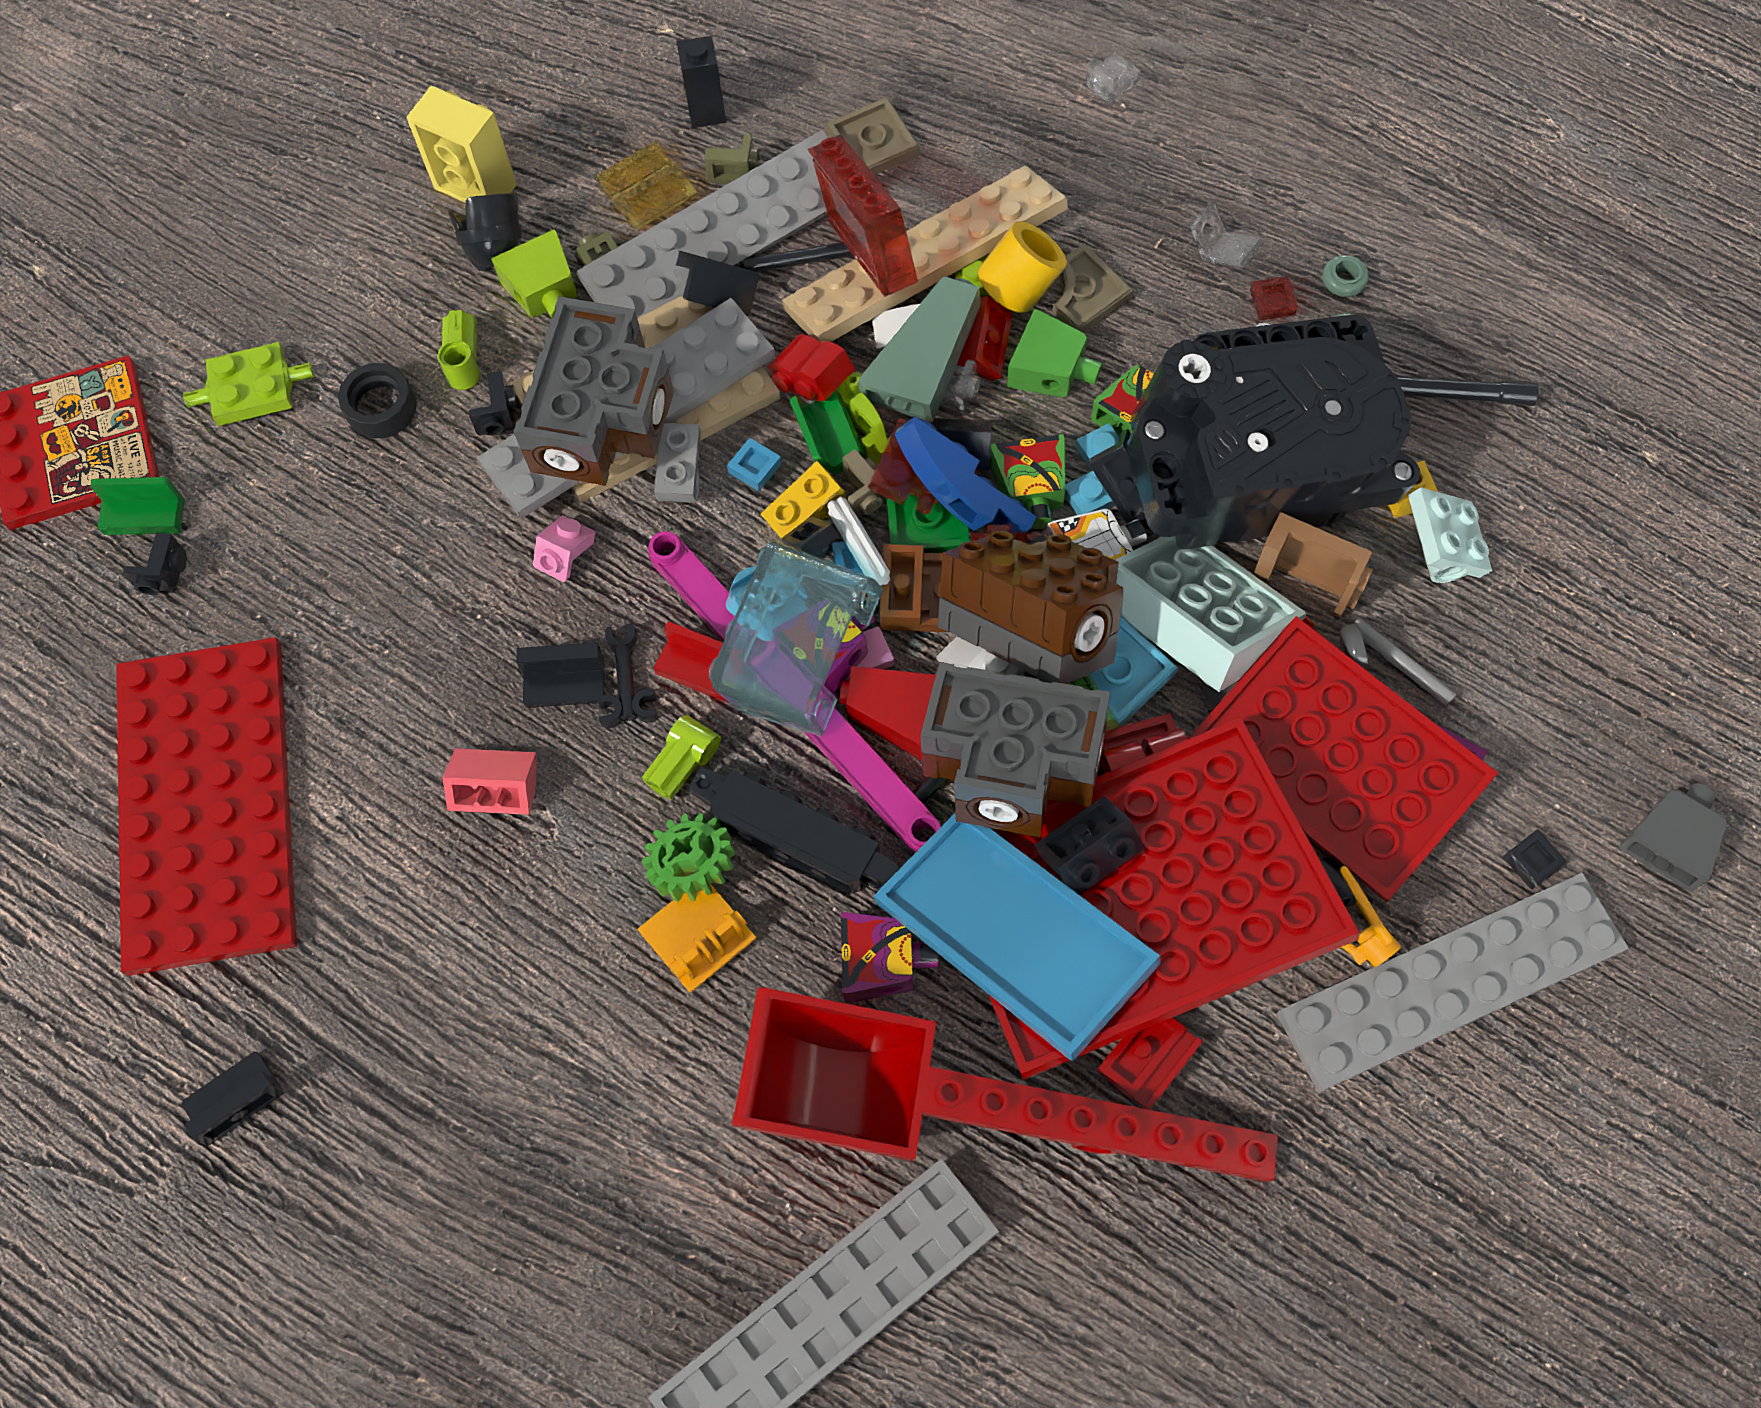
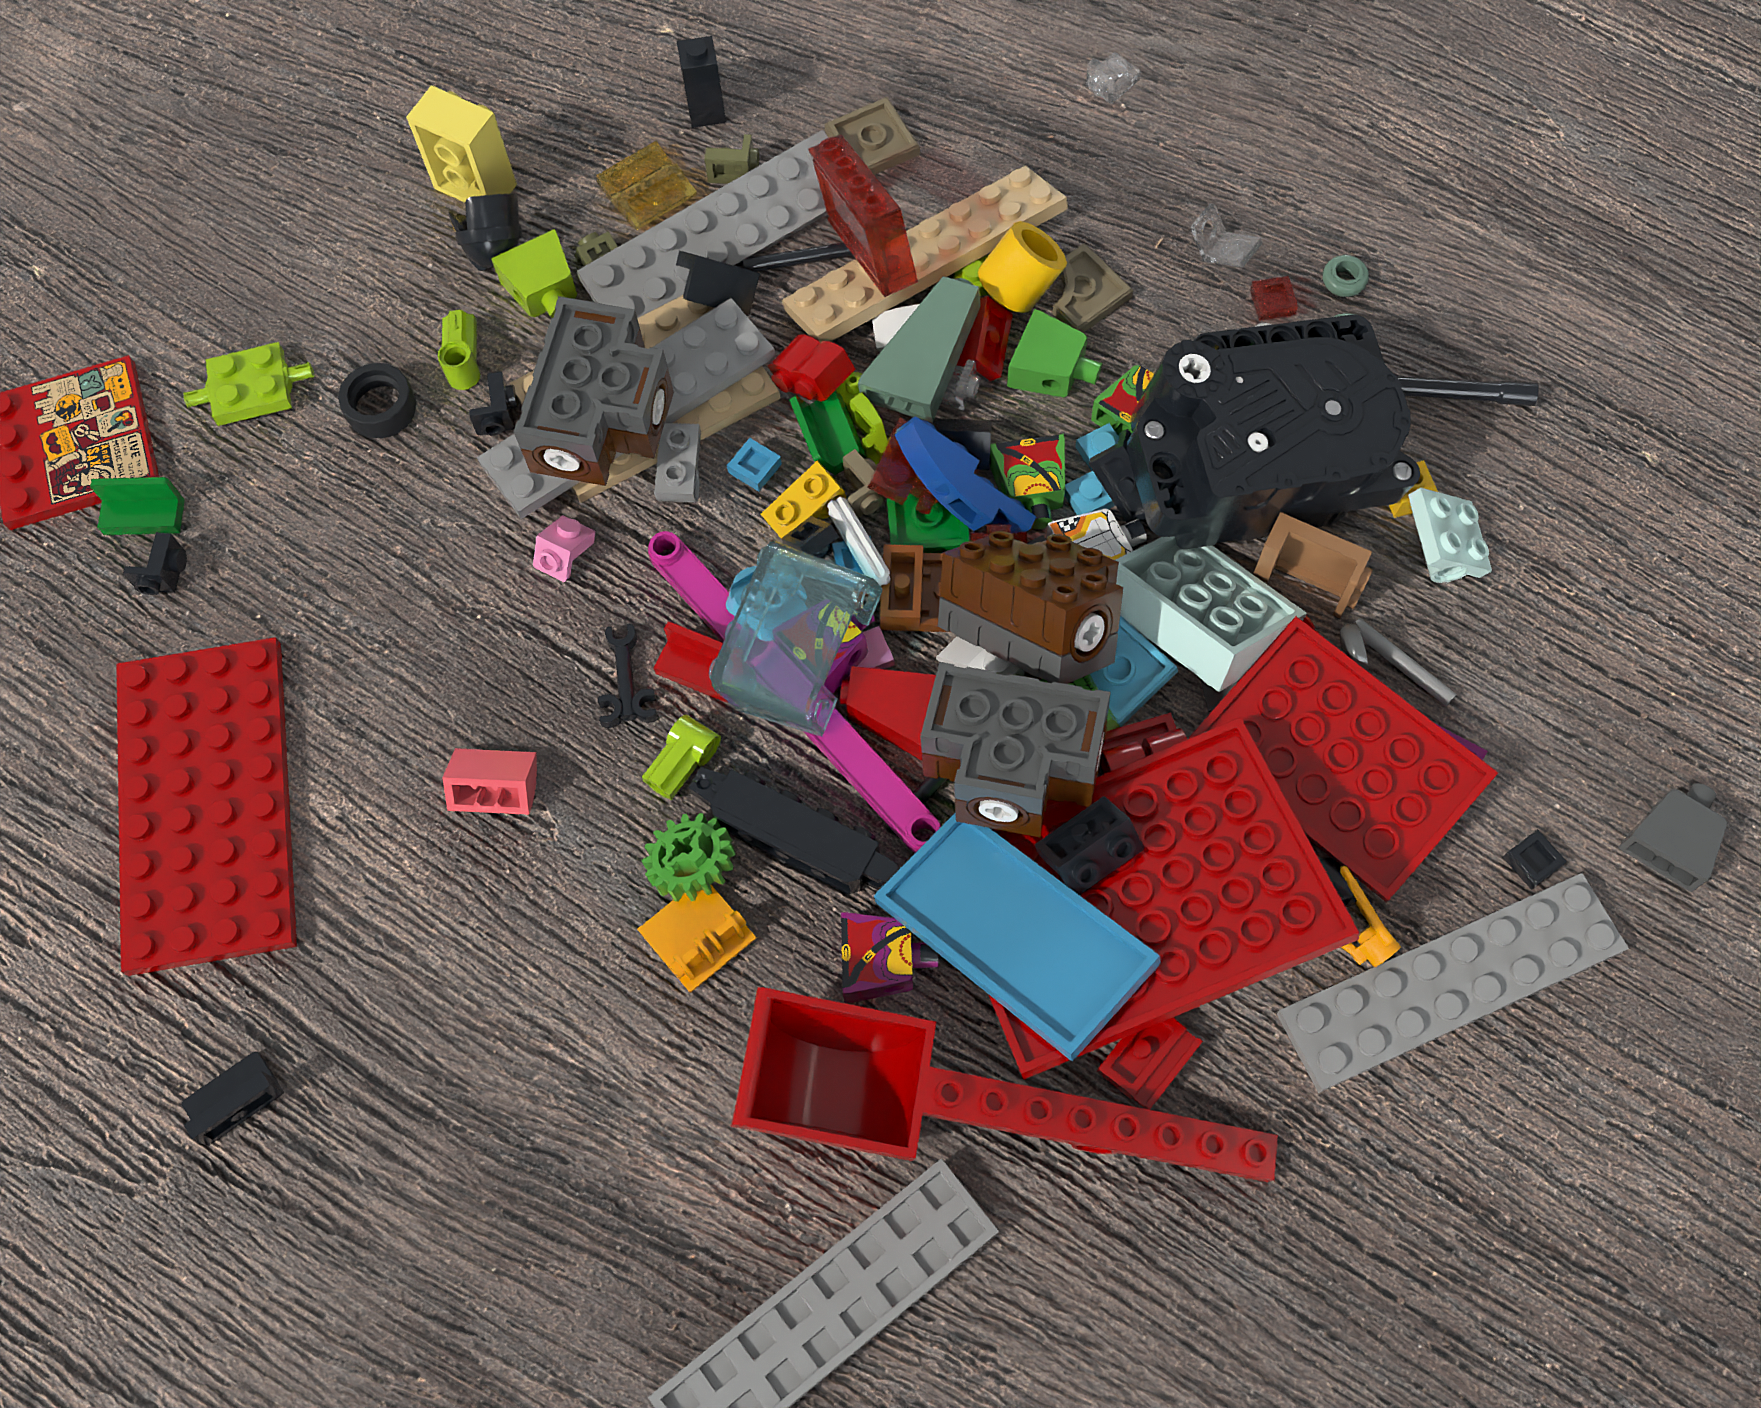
black panel [516,642,605,708] -> none

